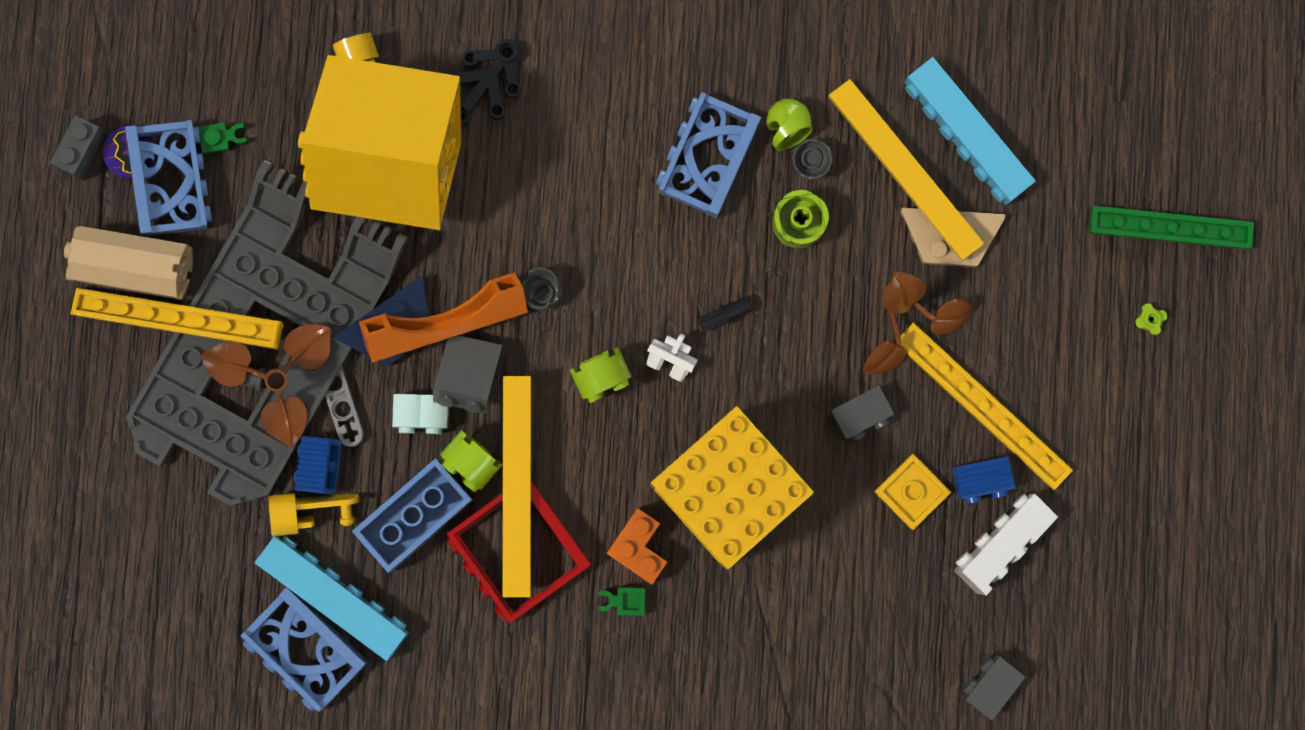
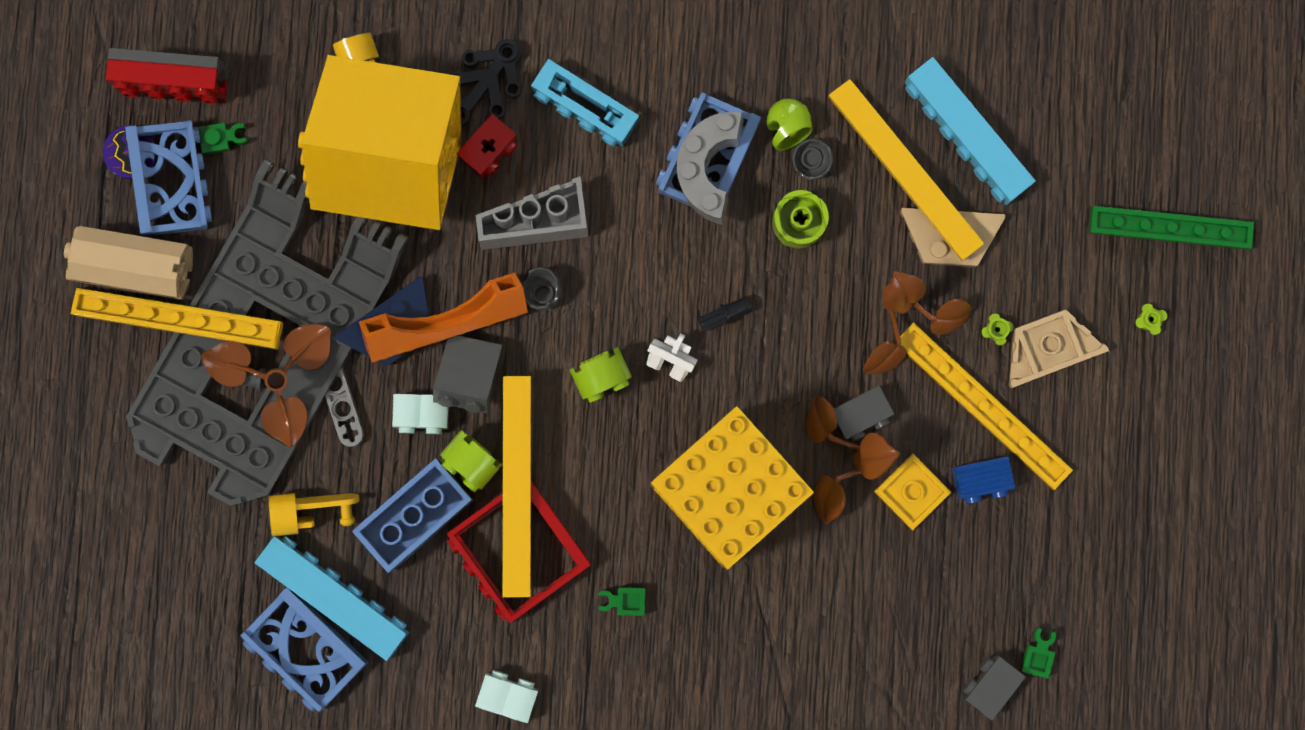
dark grey brick [50,115,108,181] -> none
blue brick [294,436,342,495] -> none
orange brick [606,508,667,585] -> none
white wedge [954,494,1058,596] -> none
none -> red piece [106,48,230,104]
none -> red brick [456,114,518,179]
none -> light aqua brick [475,670,538,723]
none -> light grey wedge [476,176,588,250]
none -> medium azure brick [531,59,639,147]
none -> light grey brick [677,112,744,225]
none -> dark orange plant [806,396,900,525]
none -> lime plate [981,314,1014,346]
none -> tan wing [1009,310,1109,388]
none -> green plate [1020,627,1056,679]

